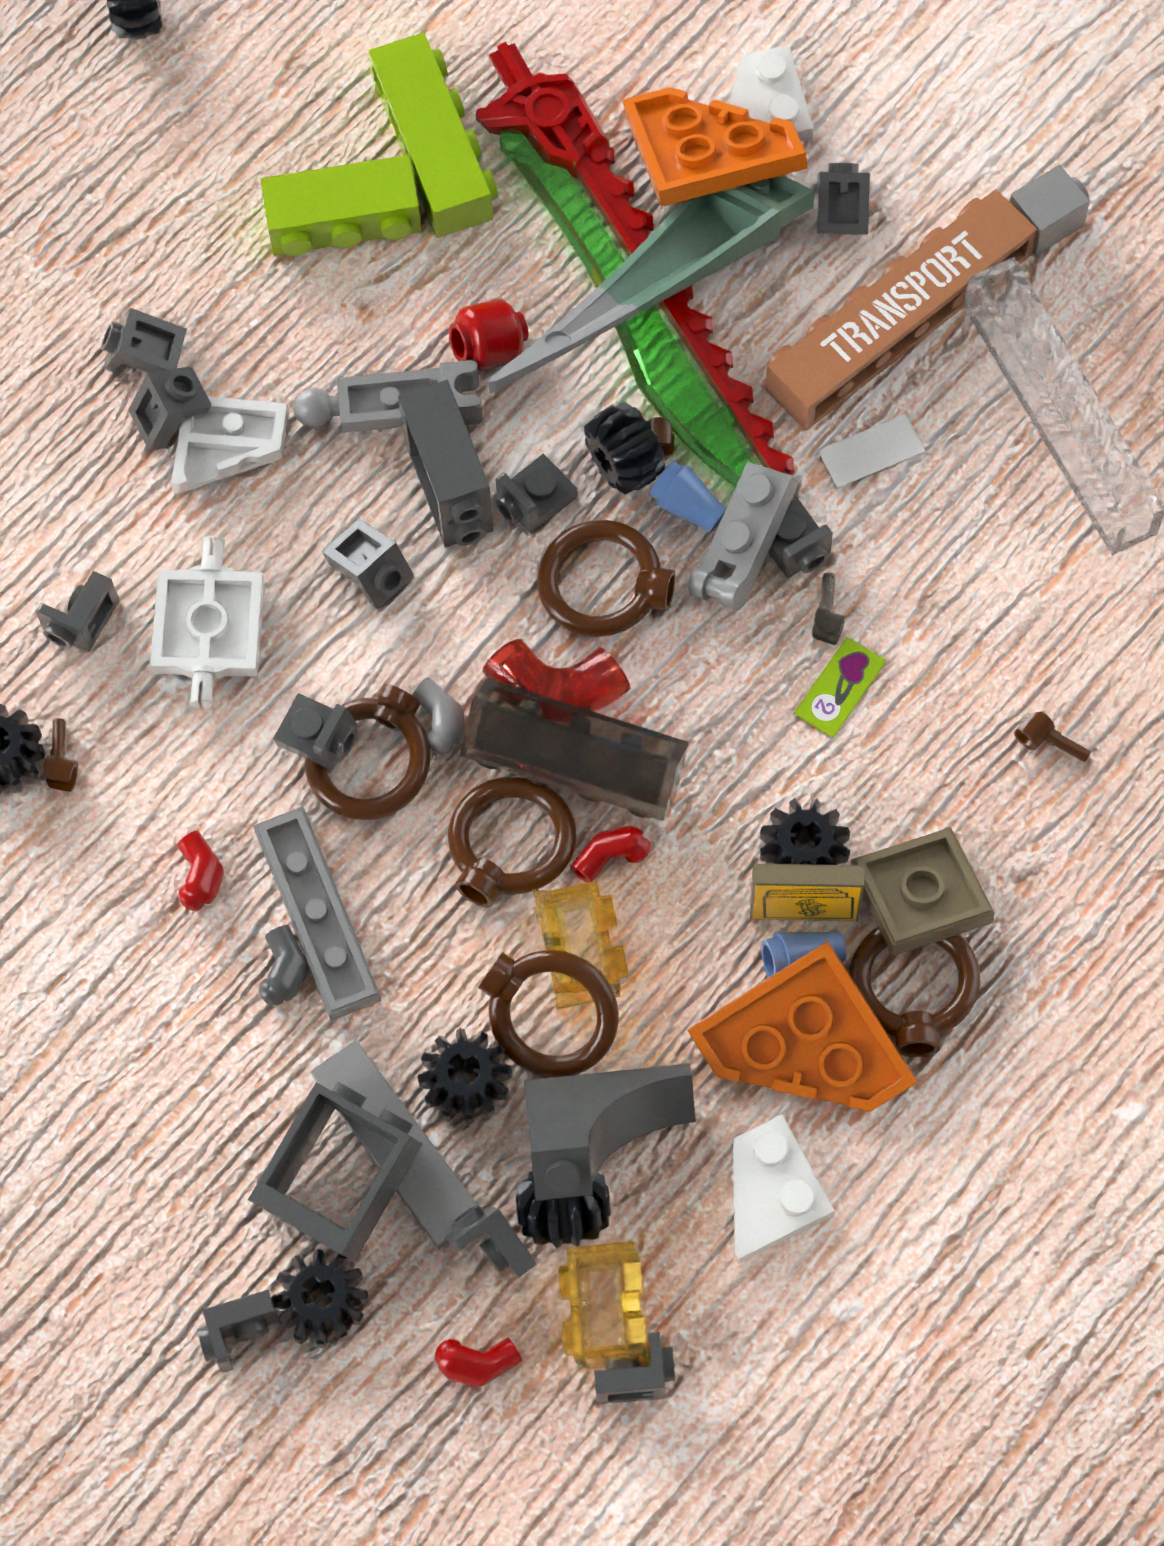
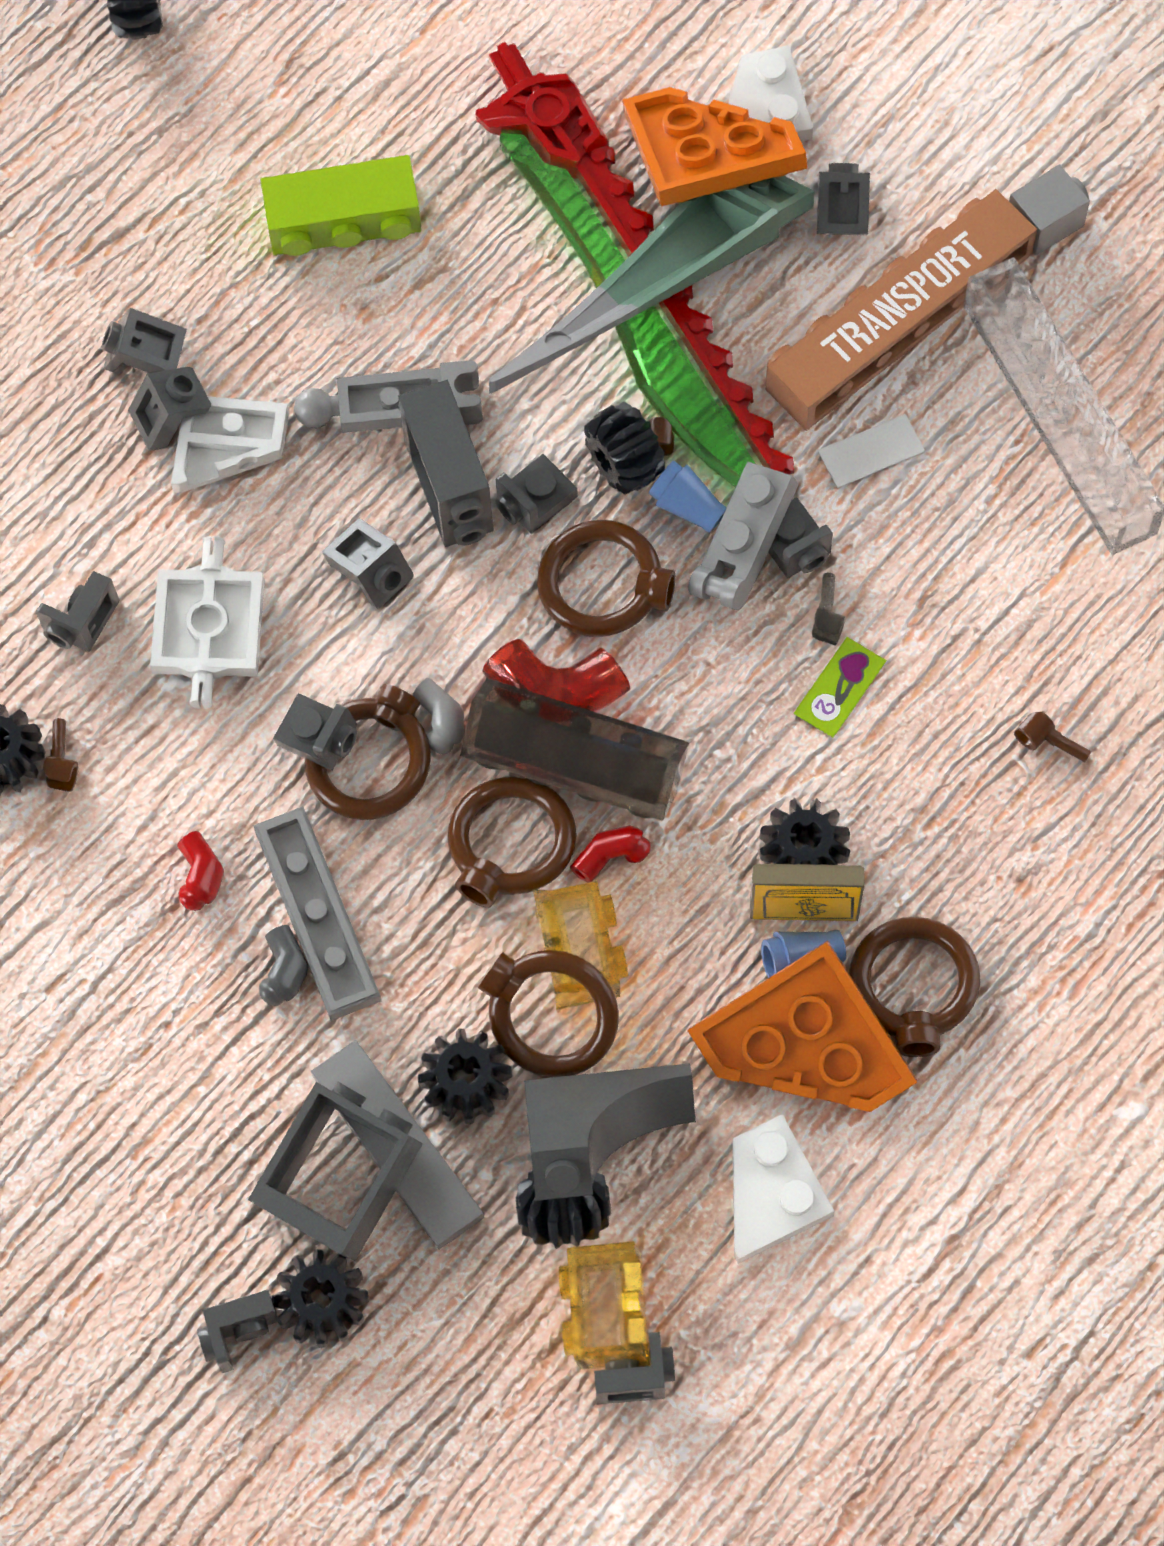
lime brick [368,32,498,238] -> none
red arm [435,1337,523,1387] -> none
dark grey bracket [445,1204,537,1277] -> none
red head [449,299,528,371] -> none
dark tan tile [851,827,995,956] -> none

